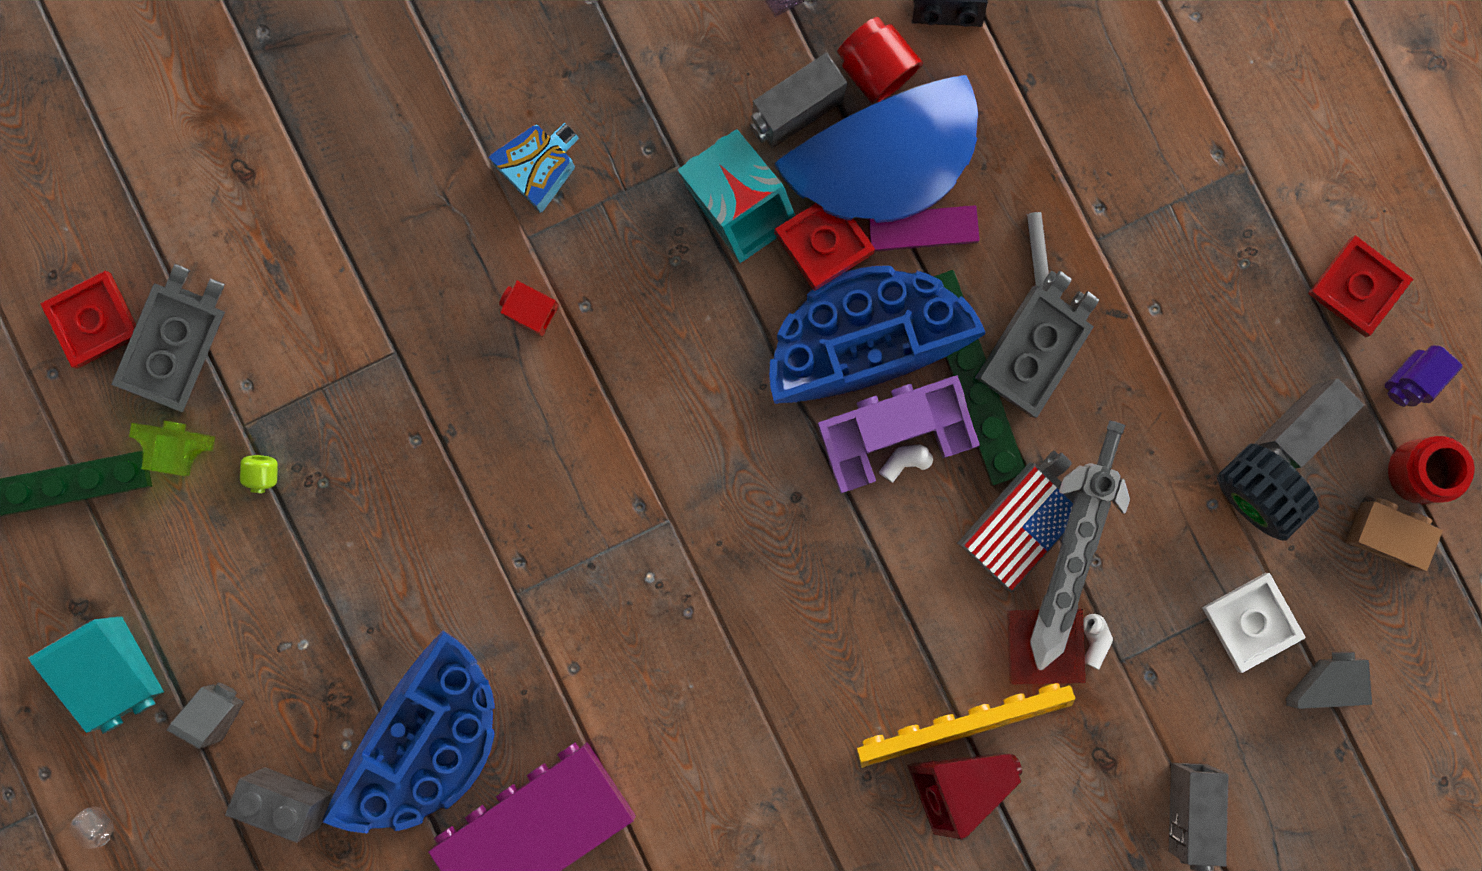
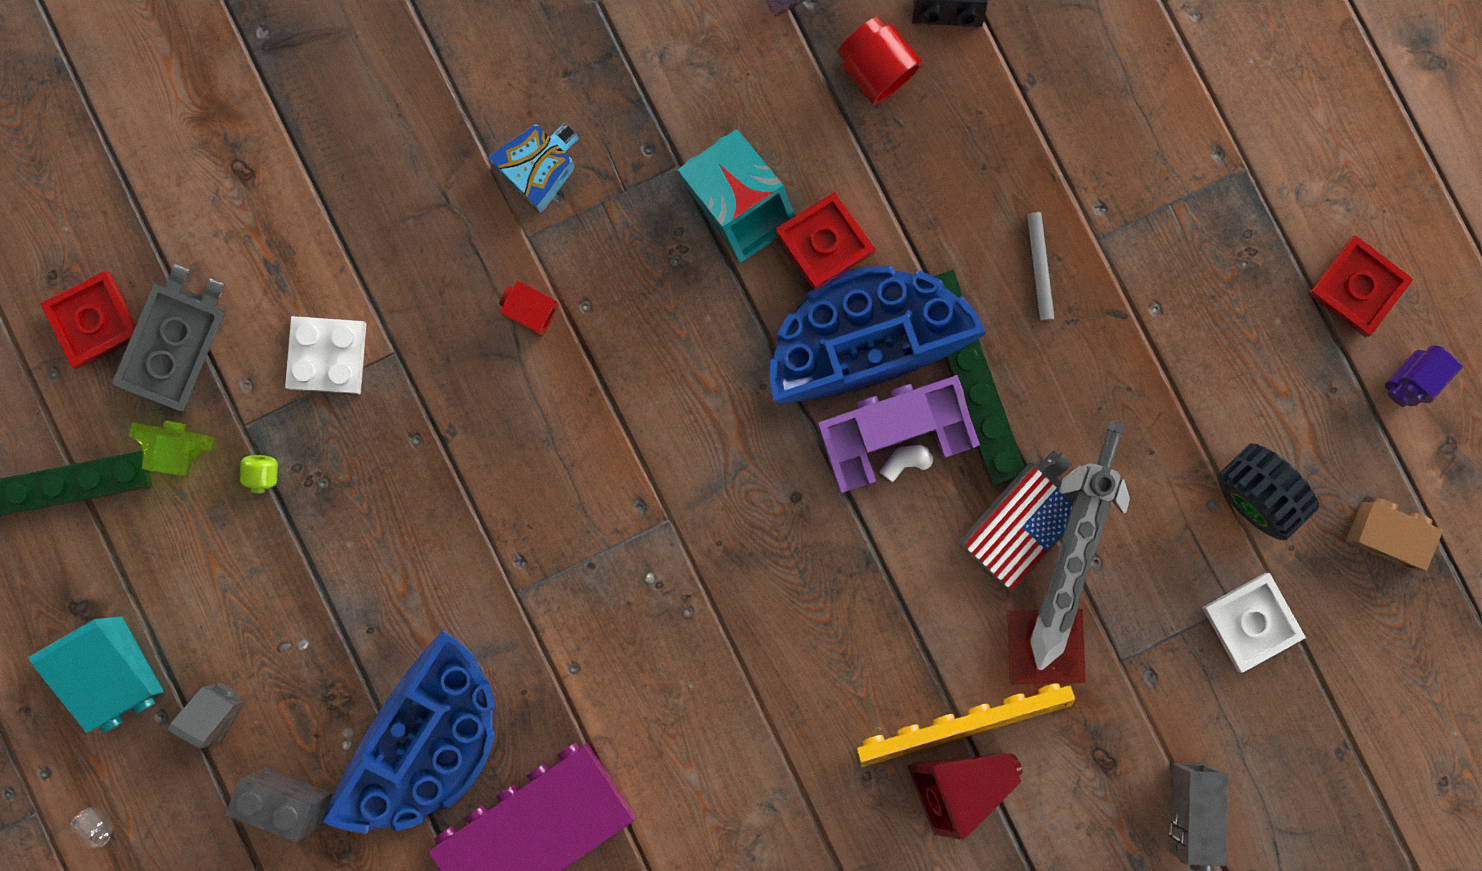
flat silver brick [750,52,847,149] -> none
blue brick [775,75,978,223] -> none
magenta tile [868,205,980,252] -> none
dark grey tile [975,271,1099,418] -> none
white arm [1082,614,1113,670] -> none
flat silver brick [1254,378,1364,469] -> none
dark grey slope [1286,652,1372,709] -> none
red piece [1388,436,1475,504] -> none
none -> white plate [285,316,367,394]

